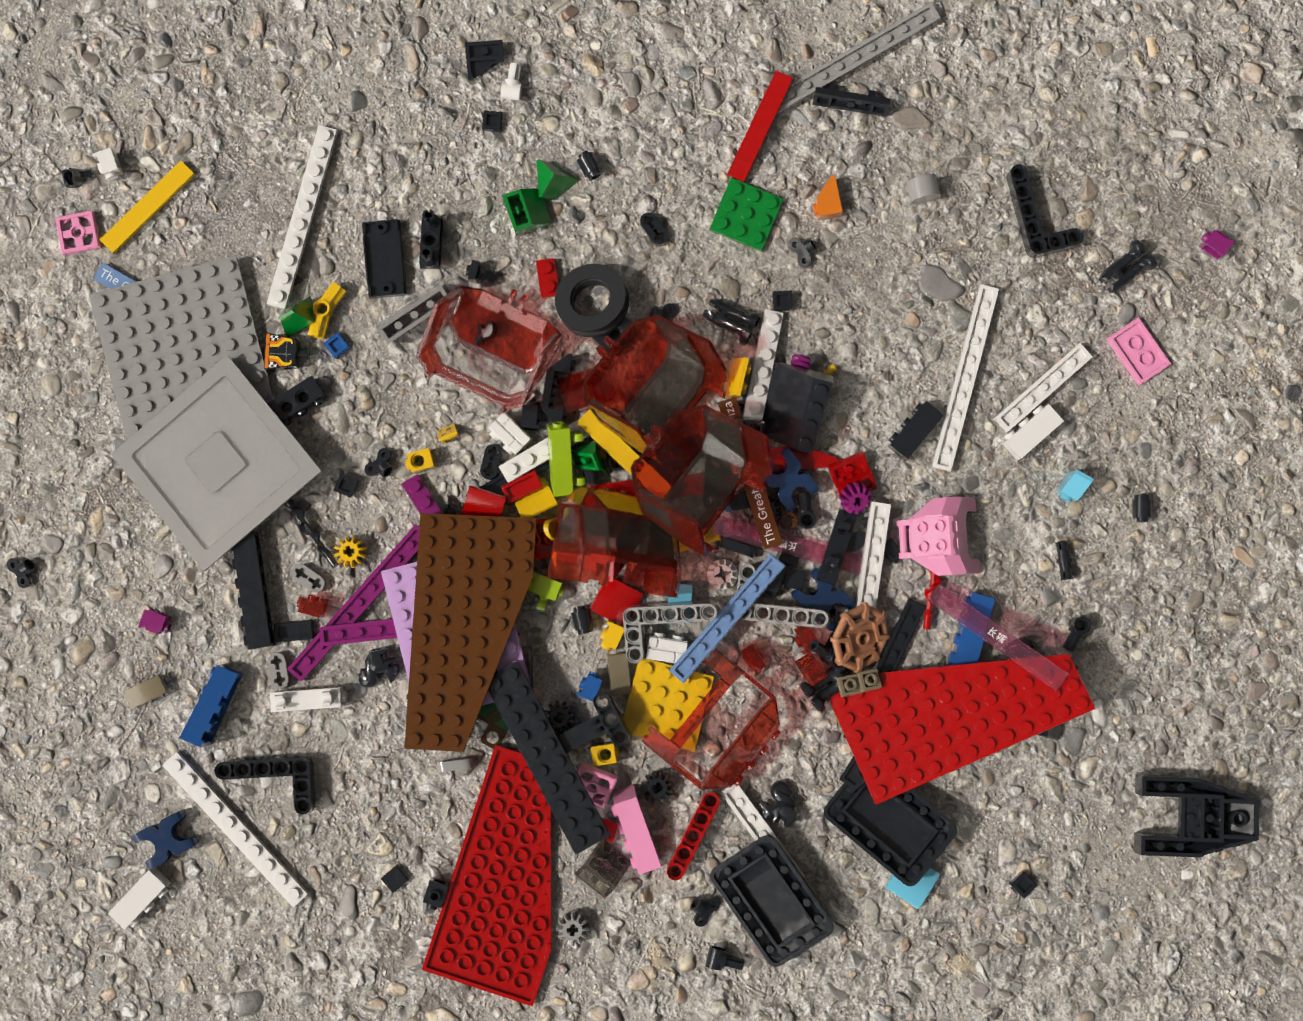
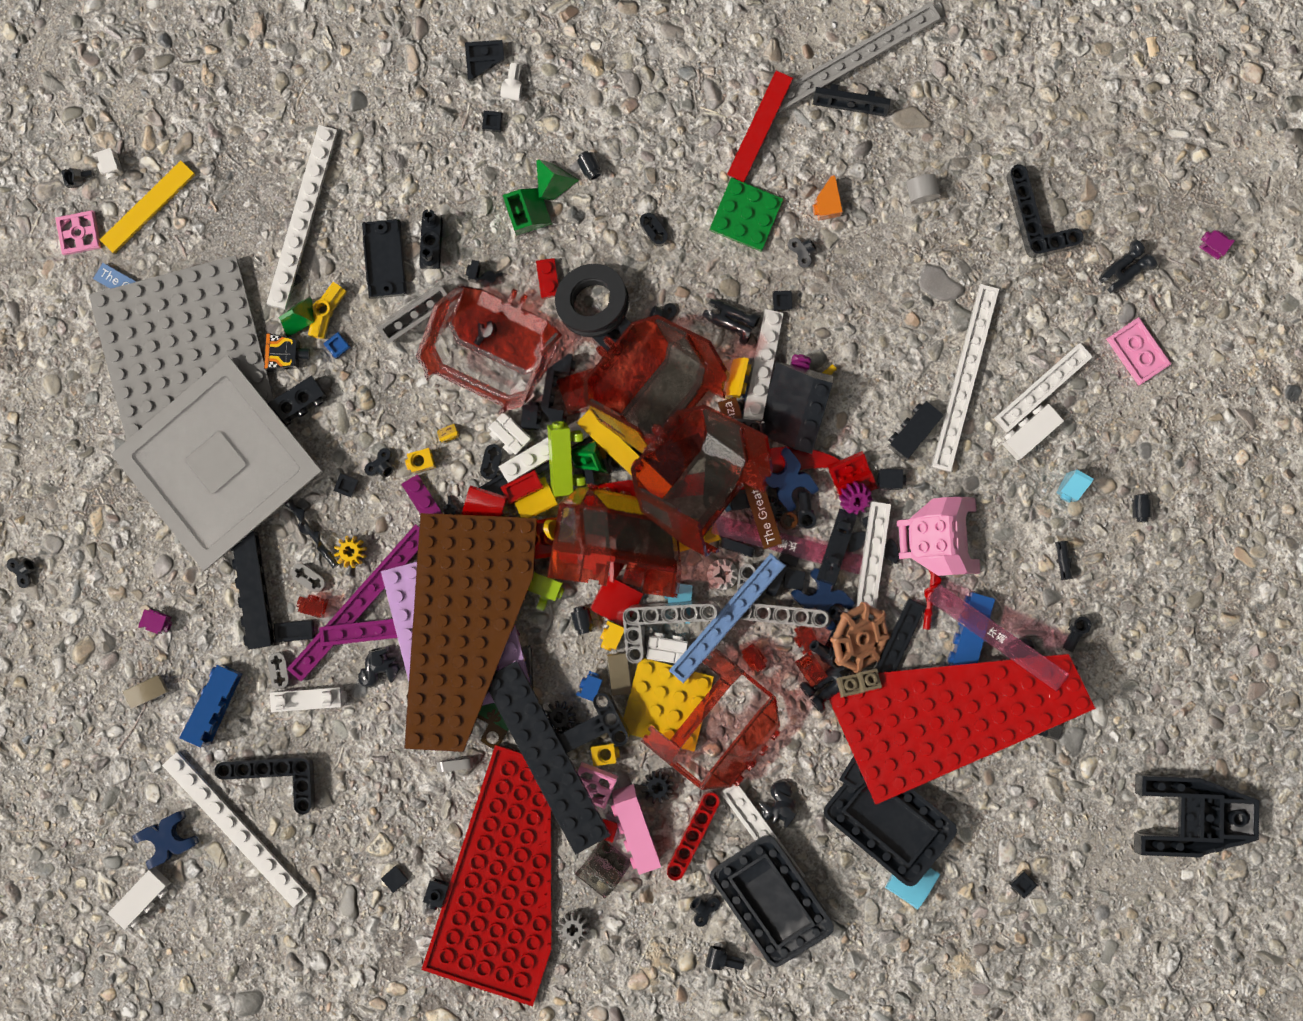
none -> black brick [877,469,906,490]

